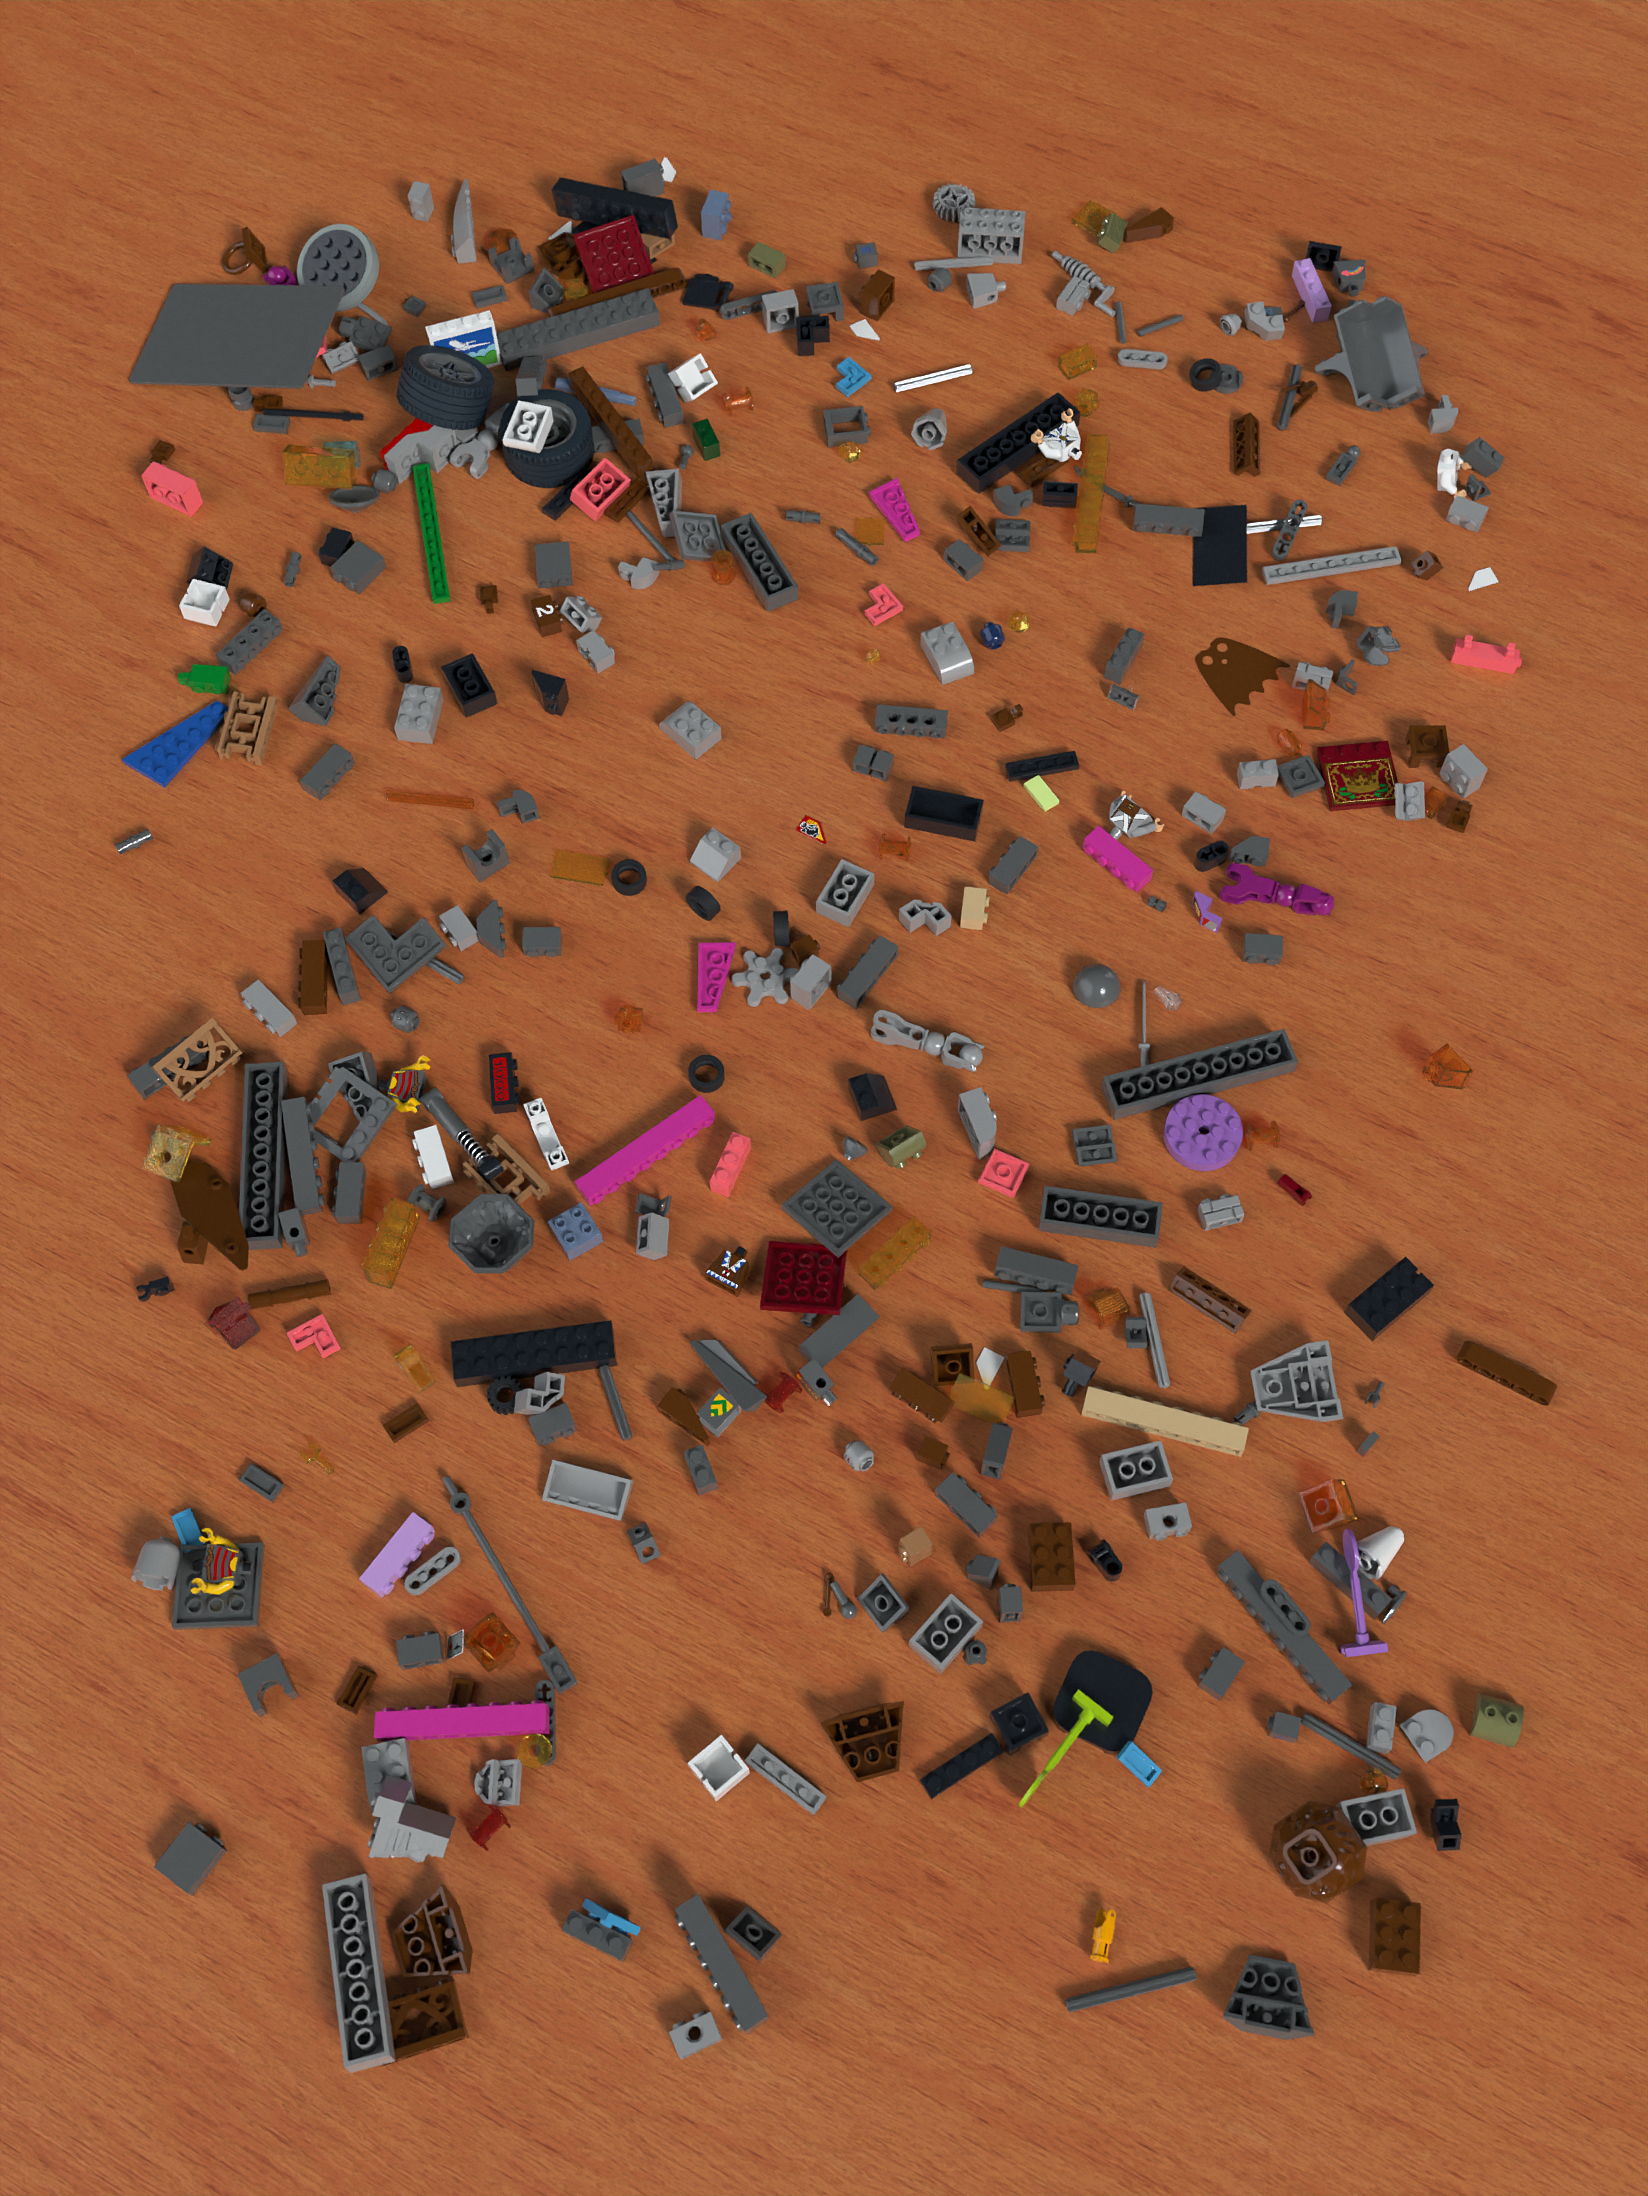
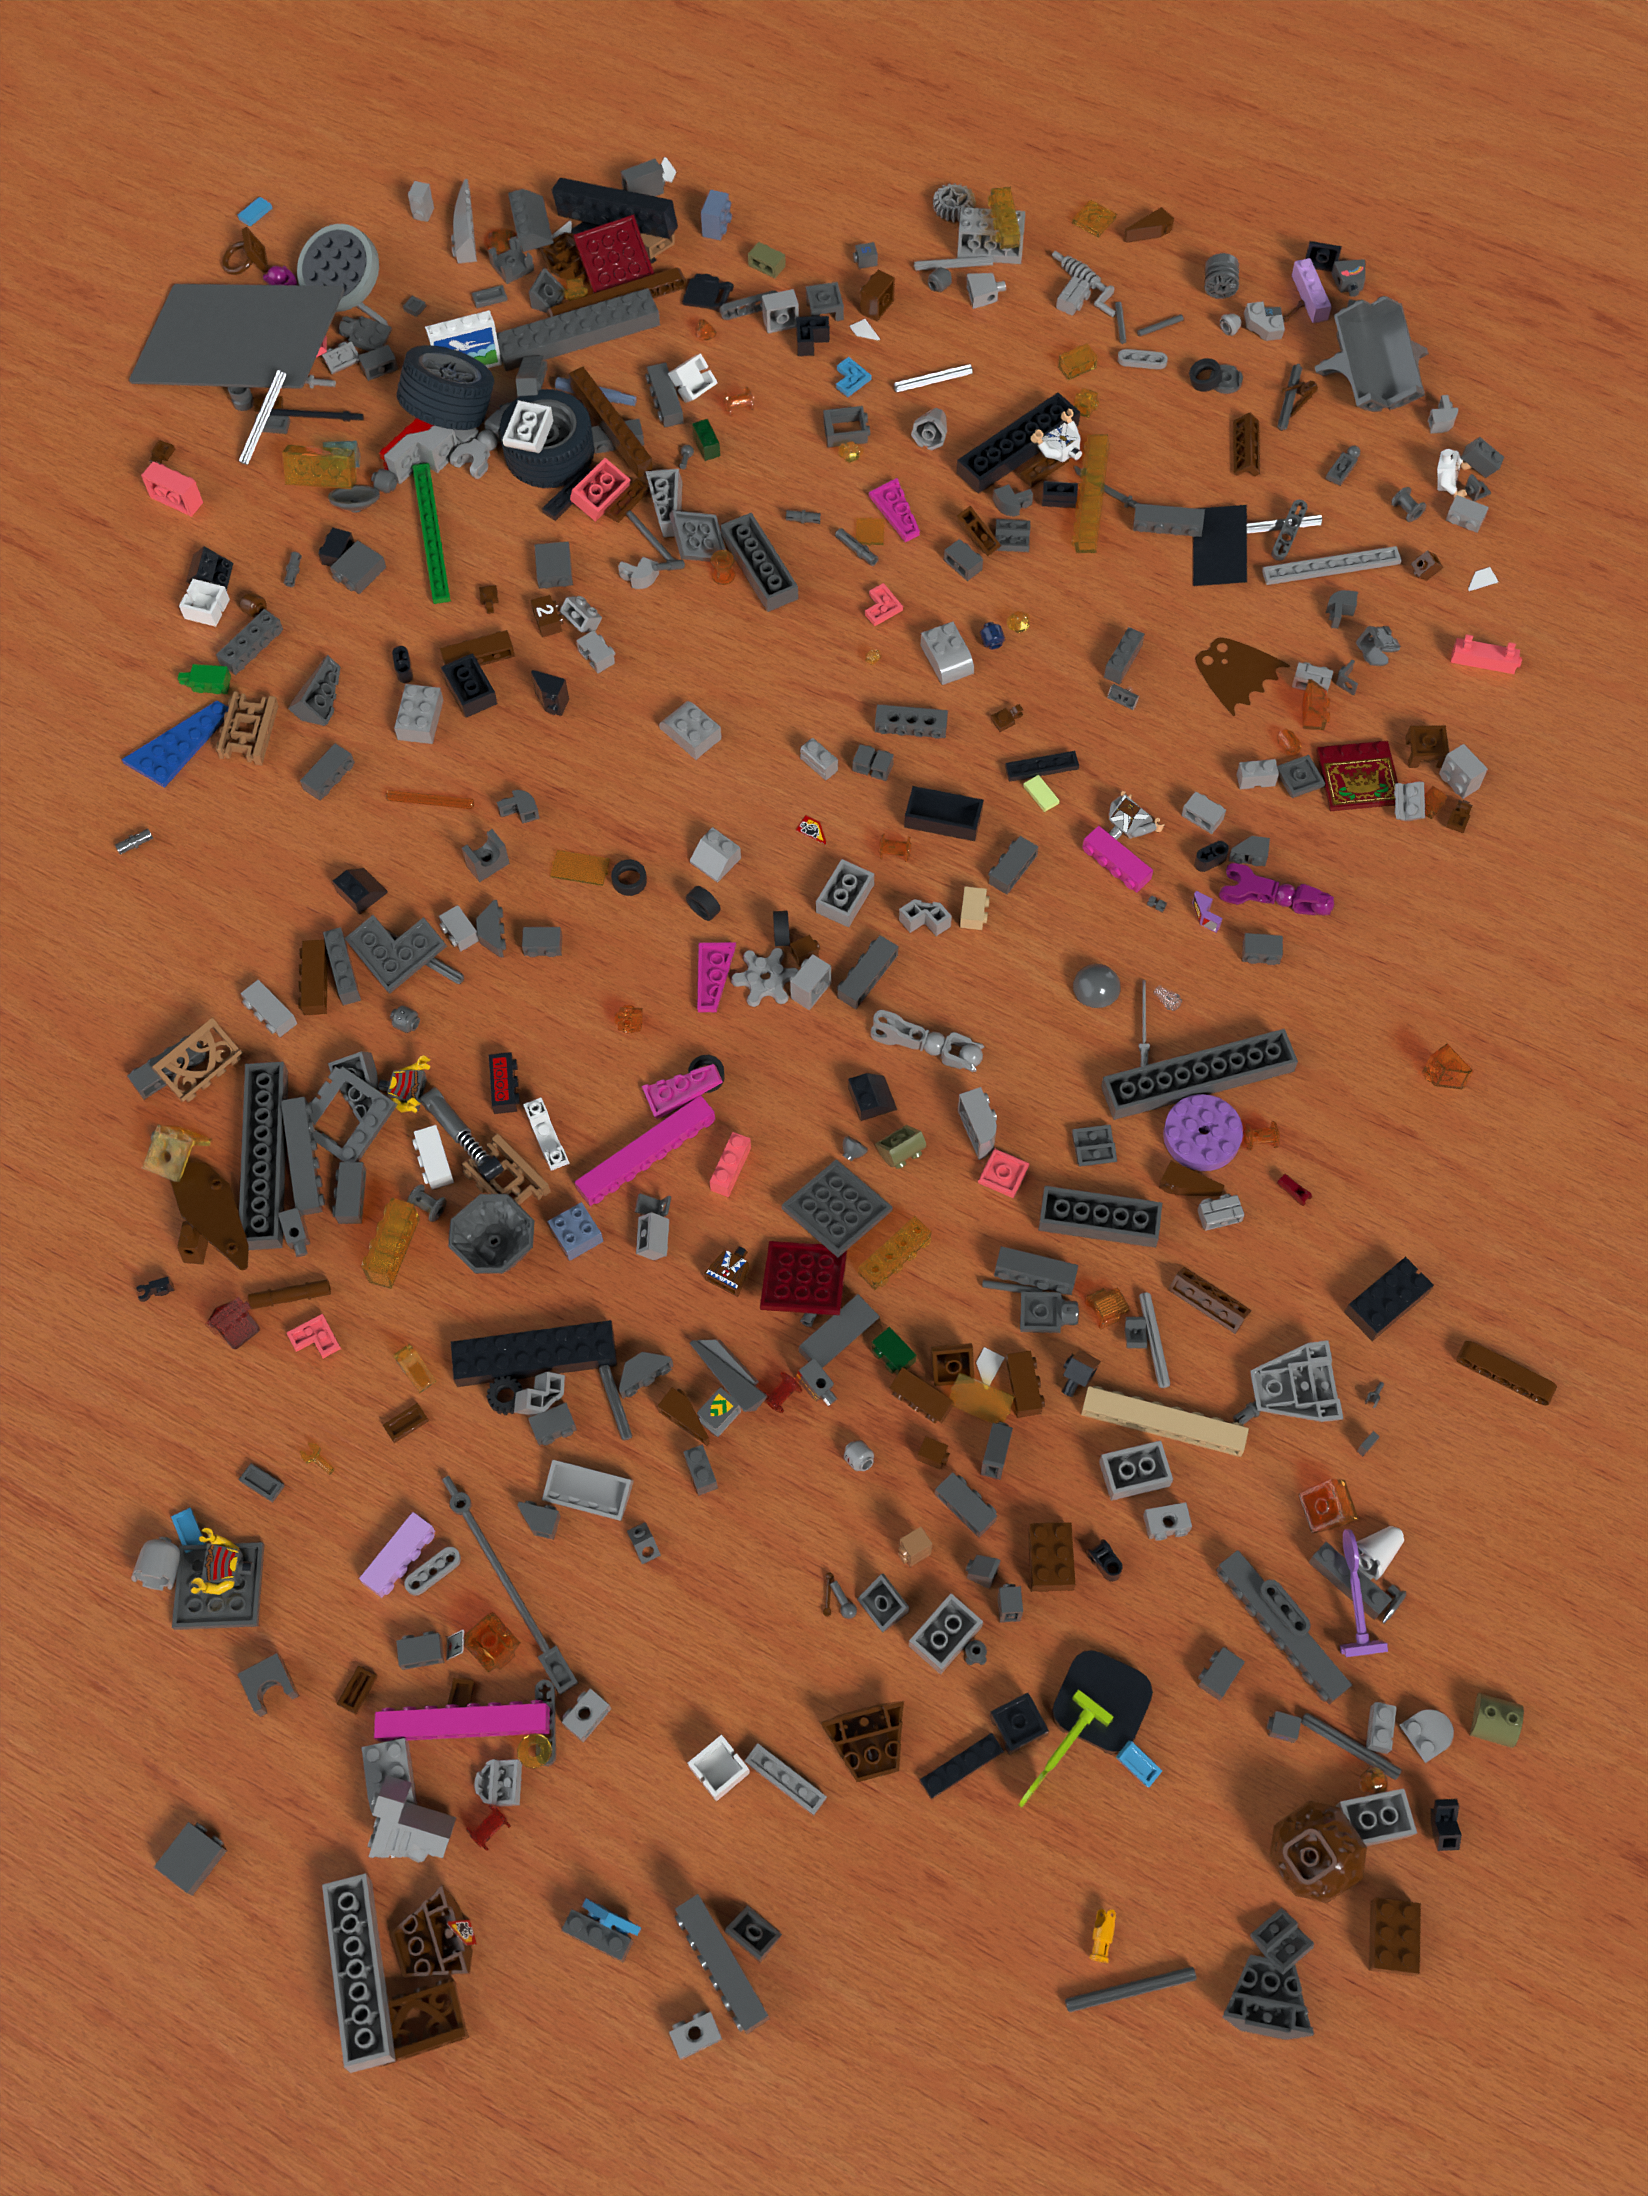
olive brick [1097,213,1127,253] -> none
none -> dark azure tile [238,197,272,227]
none -> axle [239,369,286,465]
none -> reddish brown brick [440,630,515,666]
none -> sticker [447,1920,477,1946]
none -> dark grey slope [508,189,553,252]
none -> dark grey slope [517,1501,561,1540]
none -> light grey brick [562,1689,611,1742]
none -> dark grey slope [619,1352,673,1399]
none -> dark pink wing [642,1064,723,1120]
none -> light grey brick [800,738,838,780]
none -> dark green brick [871,1326,917,1375]
none -> clear yellow brick [988,187,1021,249]
none -> reddish brown slope [1159,1160,1225,1196]
none -> dark grey wheel [1205,253,1239,299]
none -> dark grey slope [1250,1908,1314,1975]
none -> dark grey hose [1391,487,1426,522]

